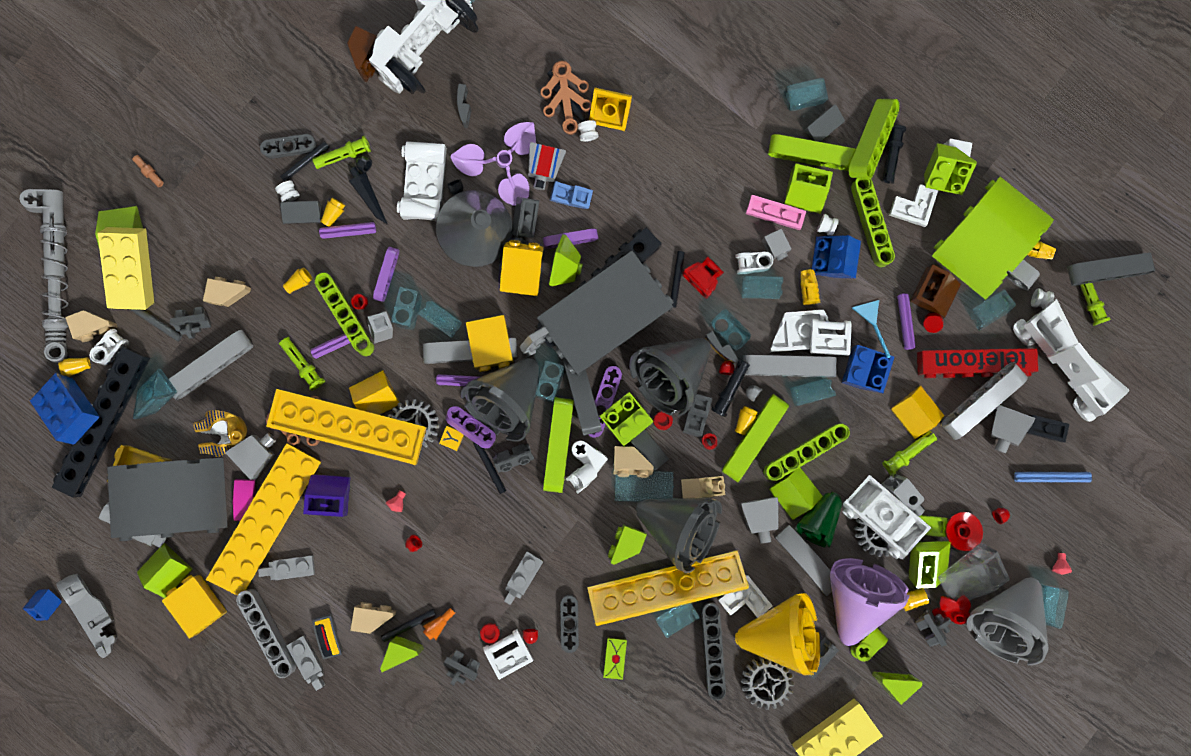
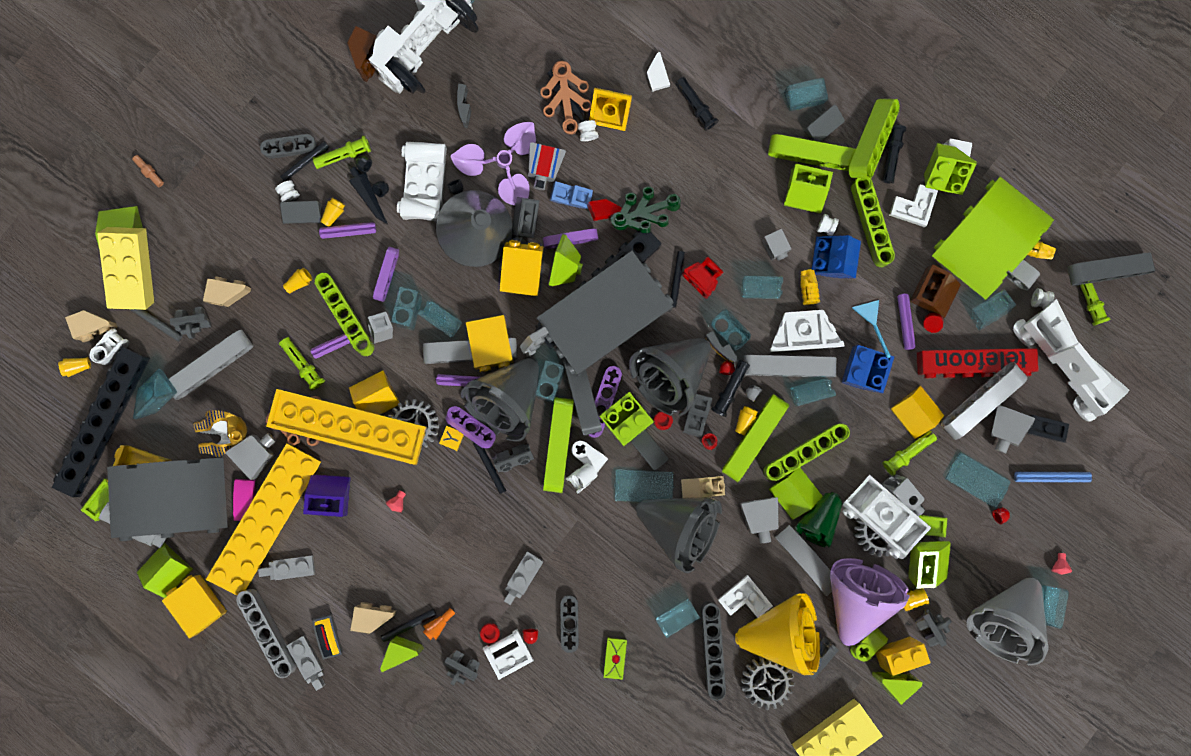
light grey piece [19,189,69,363] -> none
blue panel [22,589,62,621] -> none
blue brick [30,373,100,445] -> none
light grey piece [56,573,117,658] -> none
red hinge [351,294,368,310] -> none
red hinge [405,535,422,552] -> none
yellow plate [587,550,749,626] -> none
lime slope [608,524,647,565] -> none
tan slope [614,446,653,478] -> none
white piece [735,252,773,274] -> none
bright pink plate [746,195,806,231] -> none
white plate [810,319,851,355] -> none
red plate [932,595,971,625] -> none
clear slope [938,542,1010,601] -> none
red dish [946,512,983,551] -> none
none -> lime tile [81,479,109,521]
none -> black hinge [372,181,389,197]
none -> red tile [587,199,622,221]
none -> dark green plant [611,186,681,233]
none -> white tile [646,52,670,92]
none -> black pin [675,77,719,131]
none -> yellow brick [876,637,930,676]
none -> clear light blue piece [945,452,1011,508]

